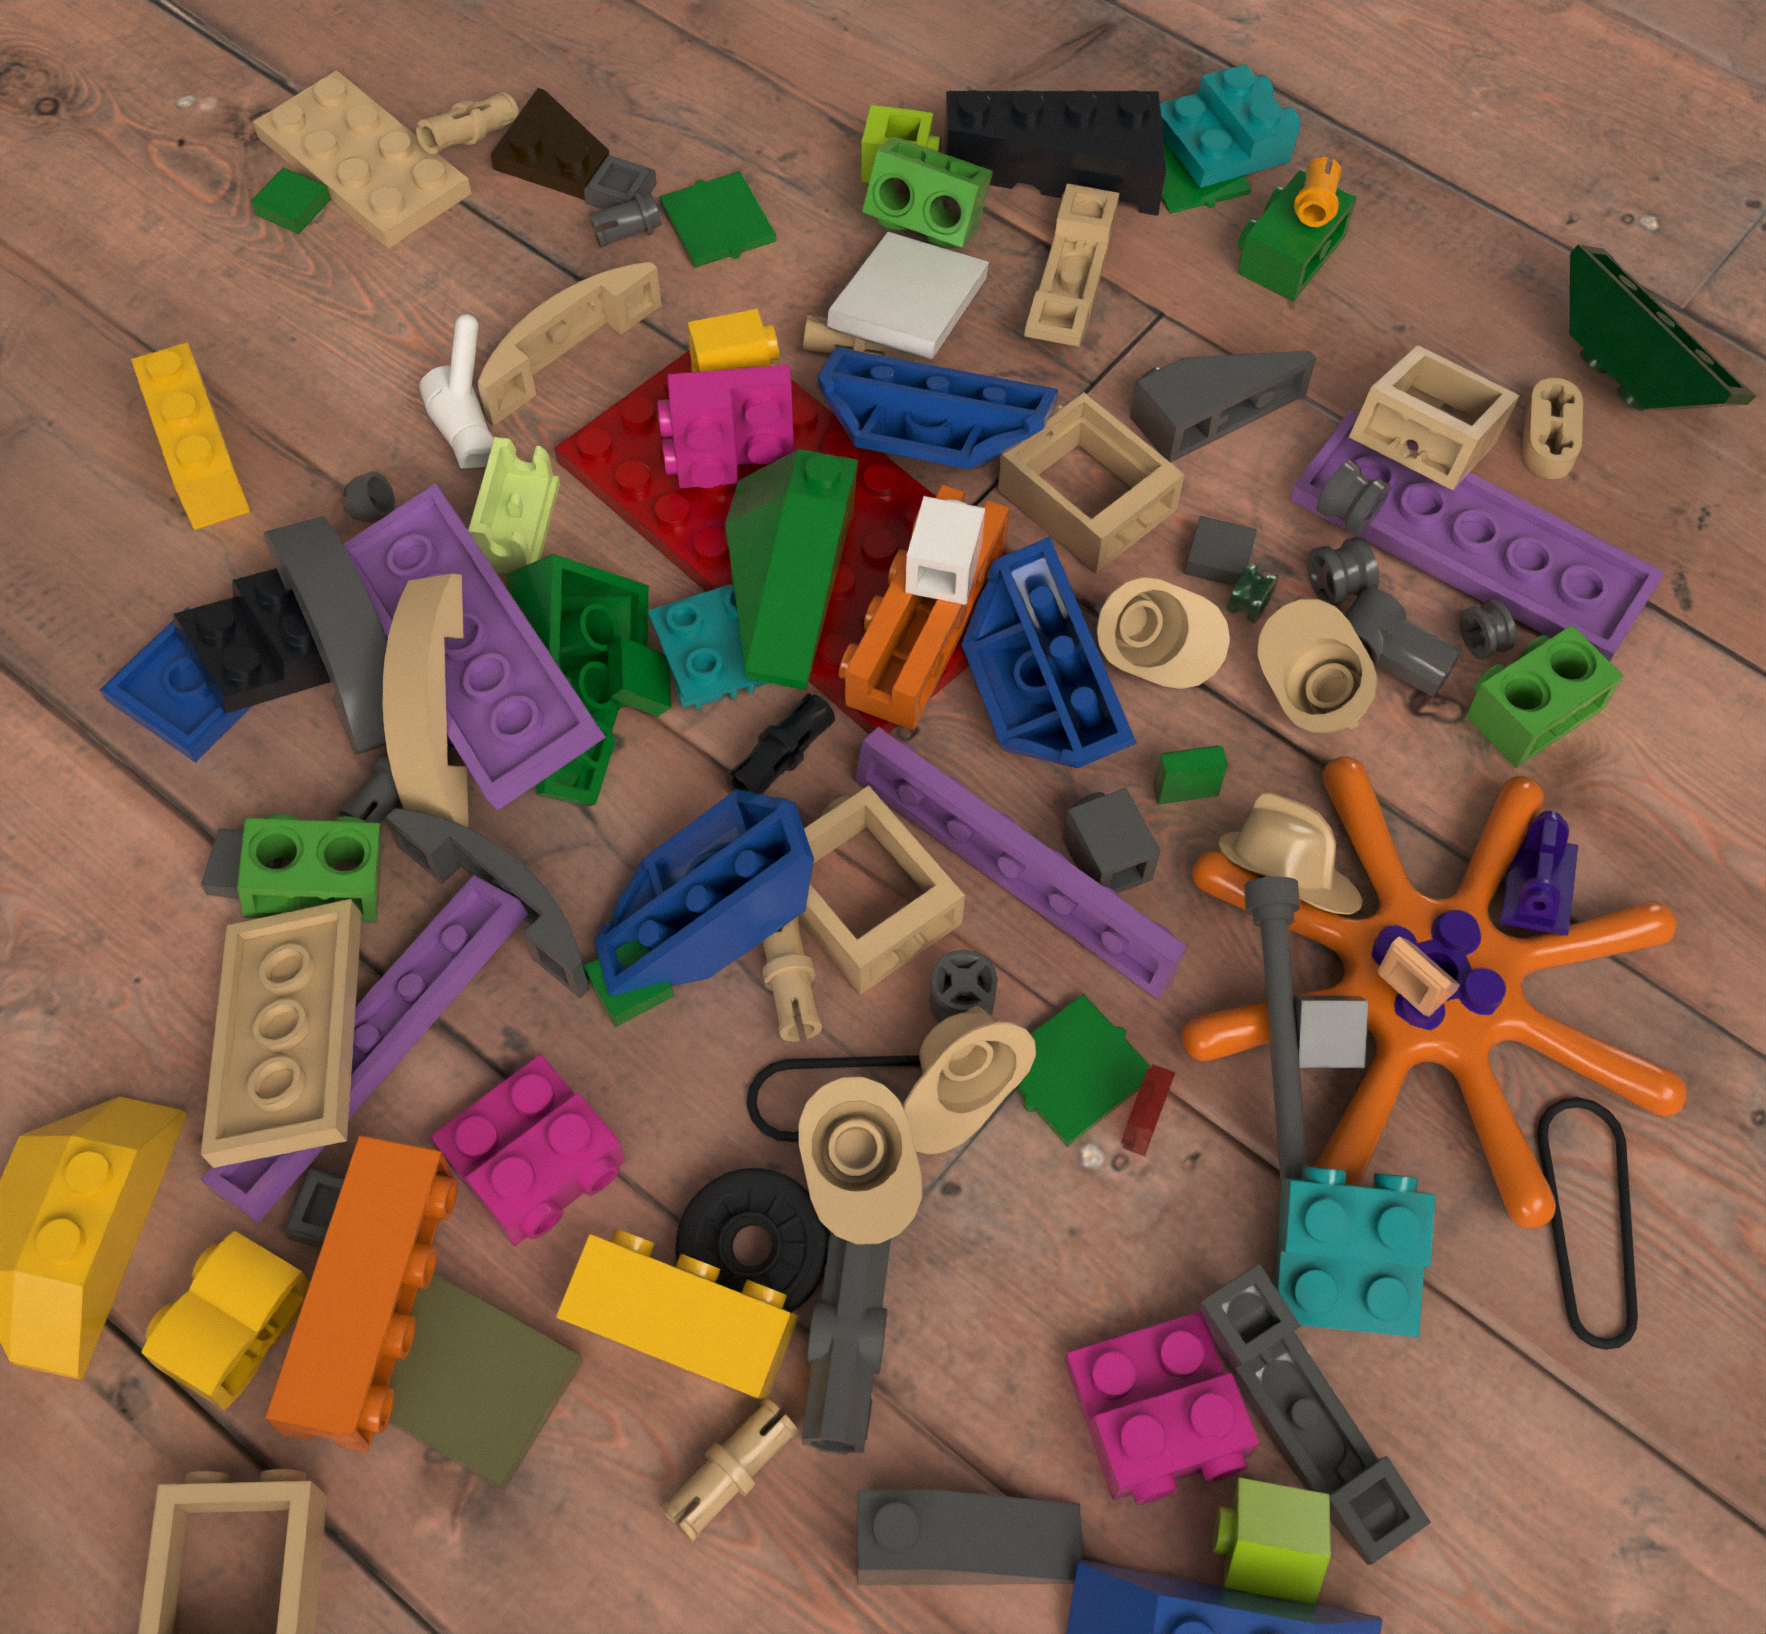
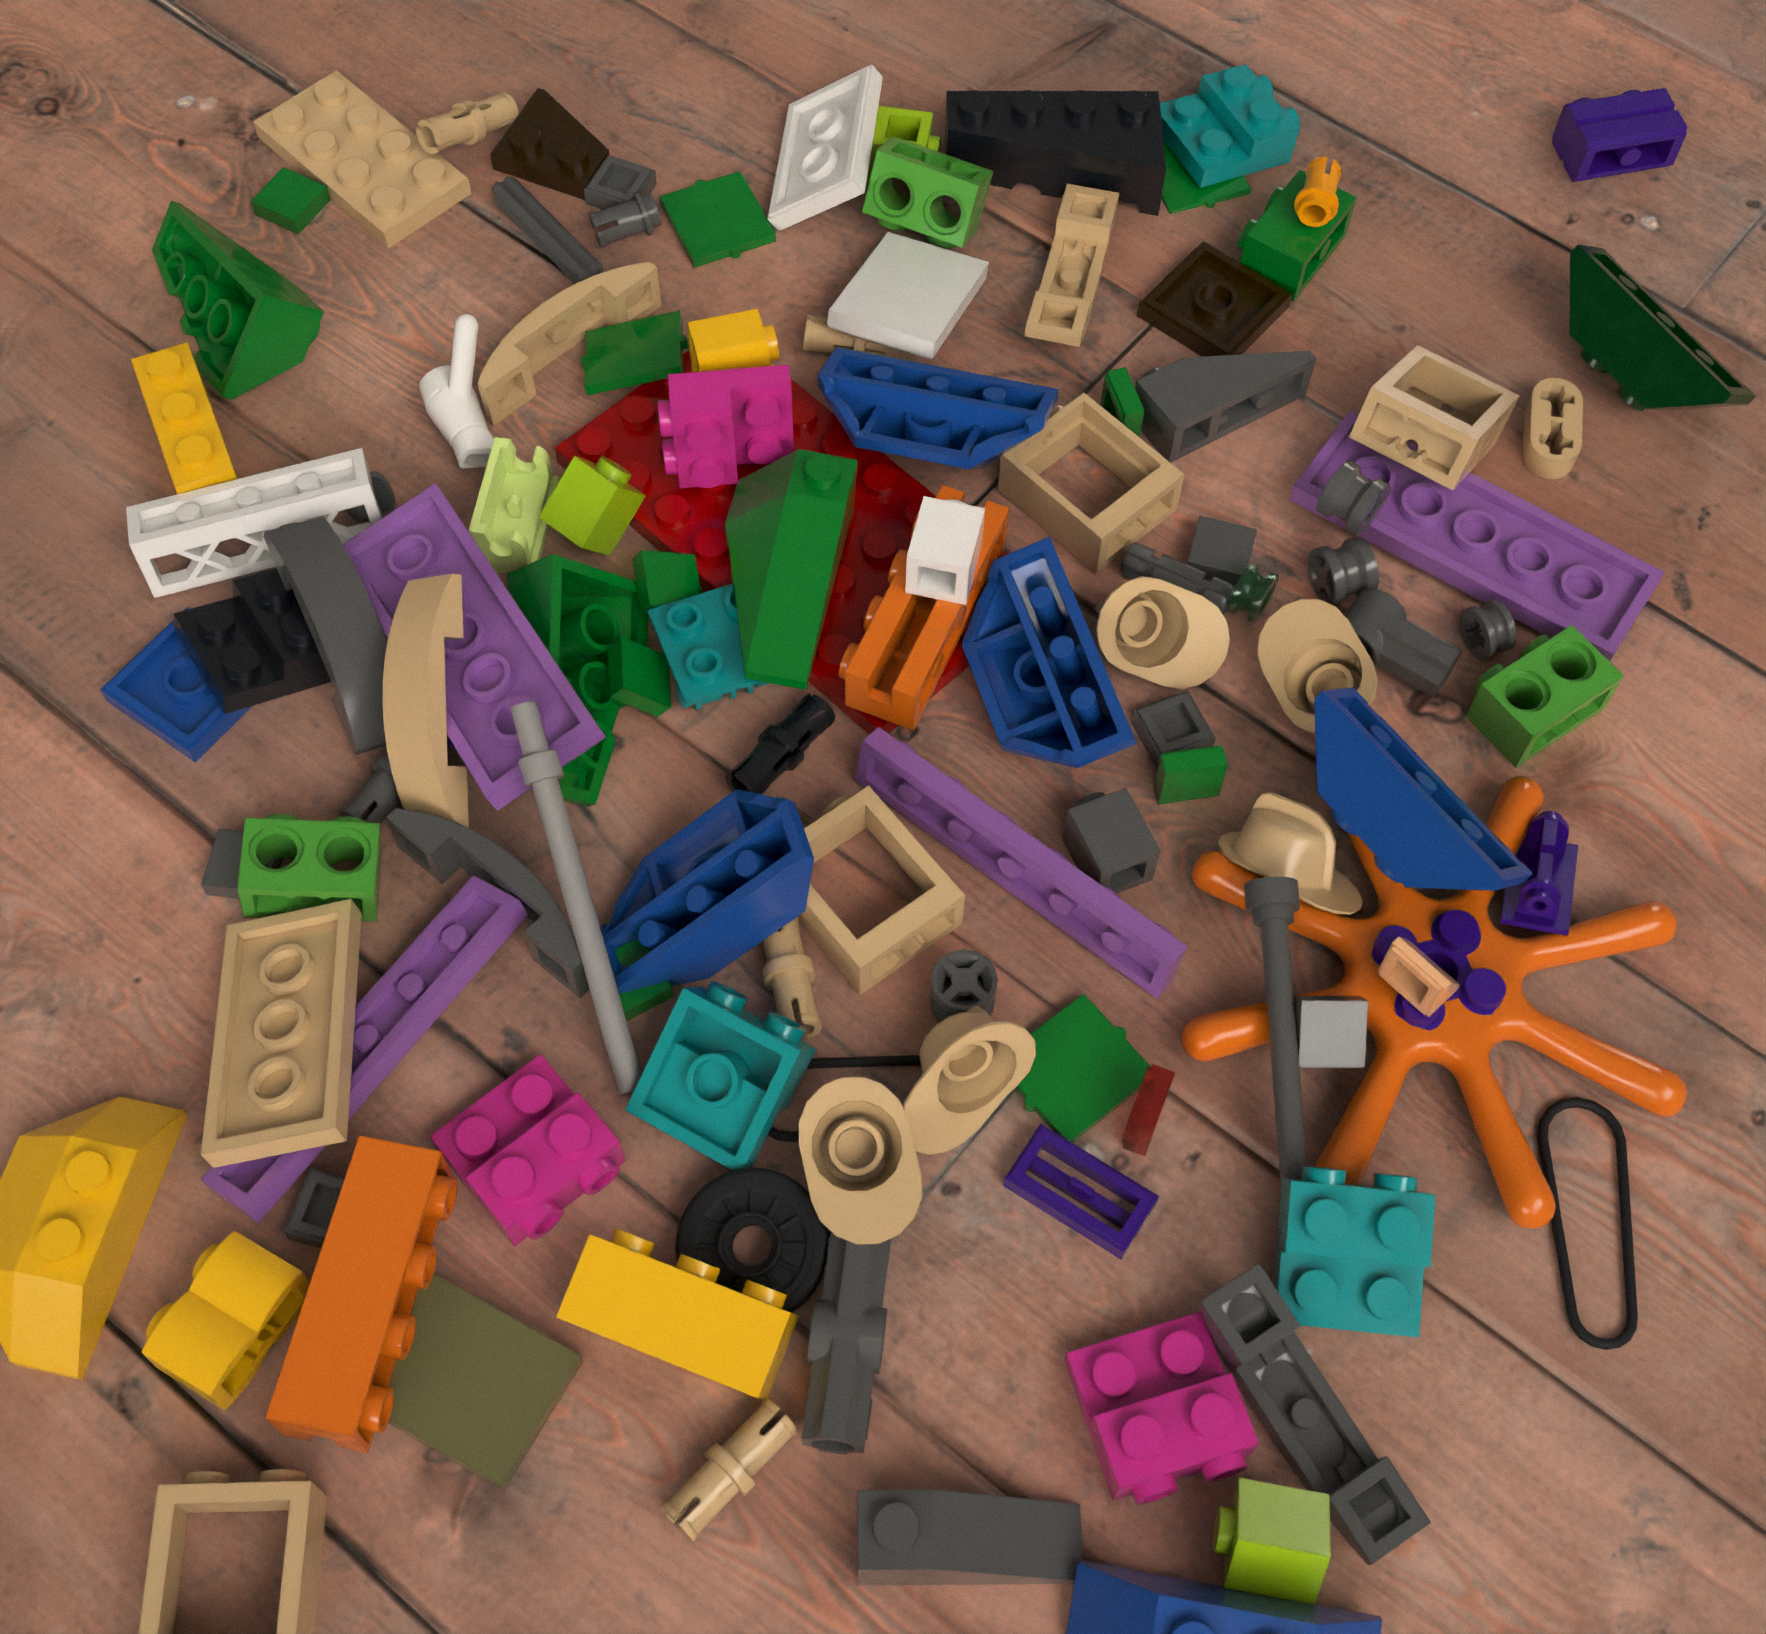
none -> white fence [126,448,383,598]
none -> green wedge [152,201,324,399]
none -> dark grey axle [492,176,603,284]
none -> light grey bar [510,701,642,1095]
none -> lime brick [539,456,646,556]
none -> green piece [580,310,688,395]
none -> teal plate [625,981,817,1171]
none -> green tile [632,550,701,614]
none -> white tile [767,65,883,231]
none -> dark purple tile [1003,1123,1159,1260]
none -> green tile [1100,367,1145,437]
none -> dark grey axle [1120,542,1235,615]
none -> dark grey tile [1130,690,1216,768]
none -> dark brown tile [1137,241,1292,357]
none -> blue wedge [1314,687,1533,891]
none -> dark purple brick [1552,88,1687,182]

